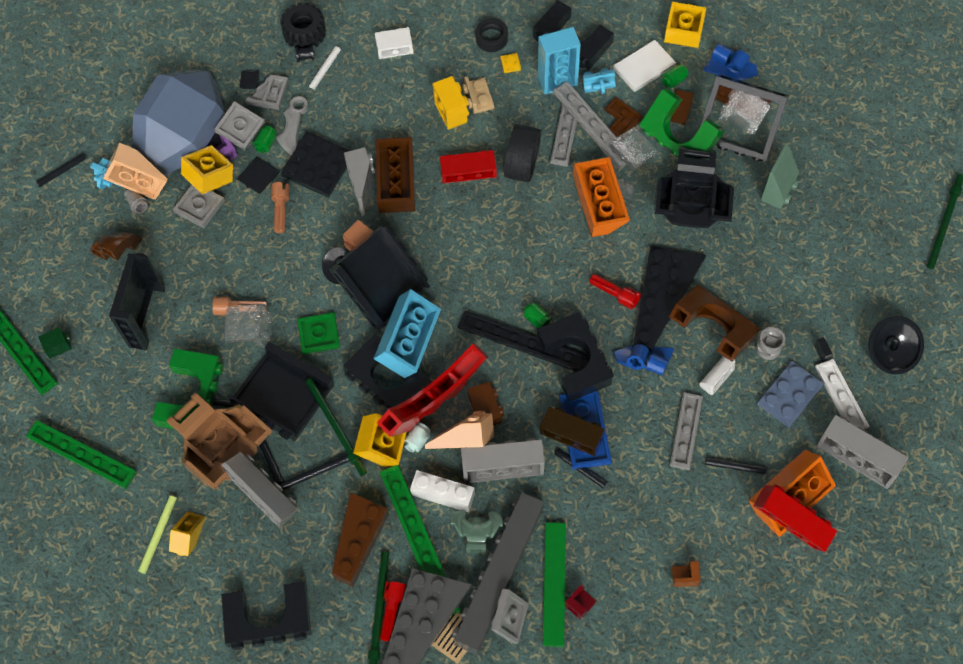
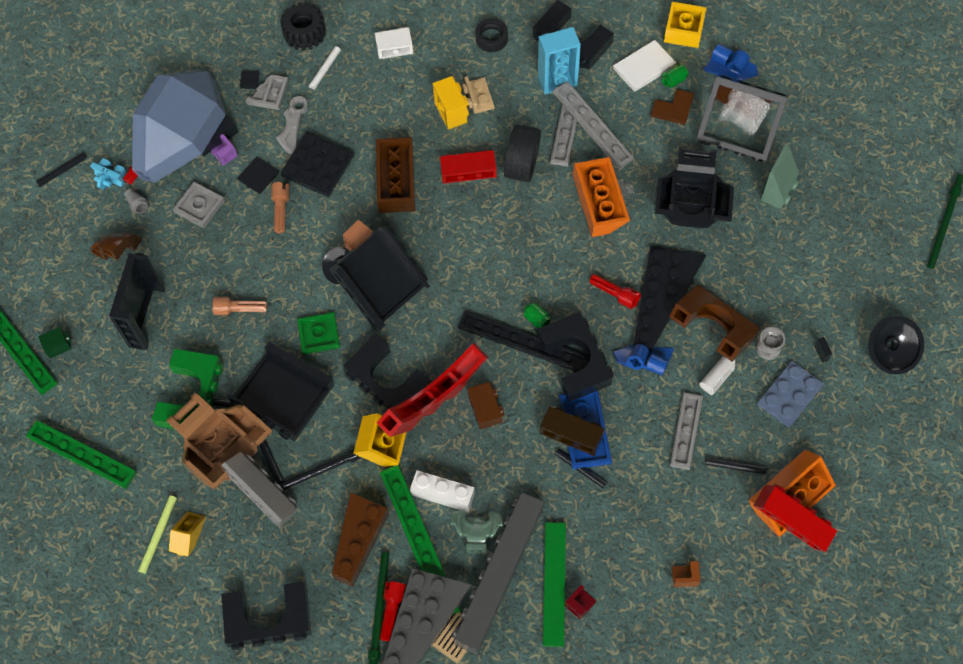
light nougat slope [103,143,167,200] -> none
yellow brick [181,145,233,194] -> none
light grey plate [214,101,265,150] -> none
clear bracket [224,304,272,348] -> none
green brick [253,126,277,153] -> none
black bush [295,45,315,62] -> none
dark green bar [306,378,367,476] -> none
light grey slope [344,147,375,216] -> none
medium azure brick [373,289,441,378] -> none
light aqua brick [404,422,431,453] -> none
light nougat slope [425,411,494,449] -> none
light grey brick [461,438,545,483] -> none
light grey plate [491,589,529,644] -> none
yellow plate [500,53,521,73] -> none
medium azure hips [583,68,616,94] -> none
reddish brown tile [604,97,644,142] -> none
clear tile [609,127,659,171] -> none
green arch [639,89,725,160] -> none
white tile [815,359,870,429] -> none
light grey brick [816,415,909,489] -> none

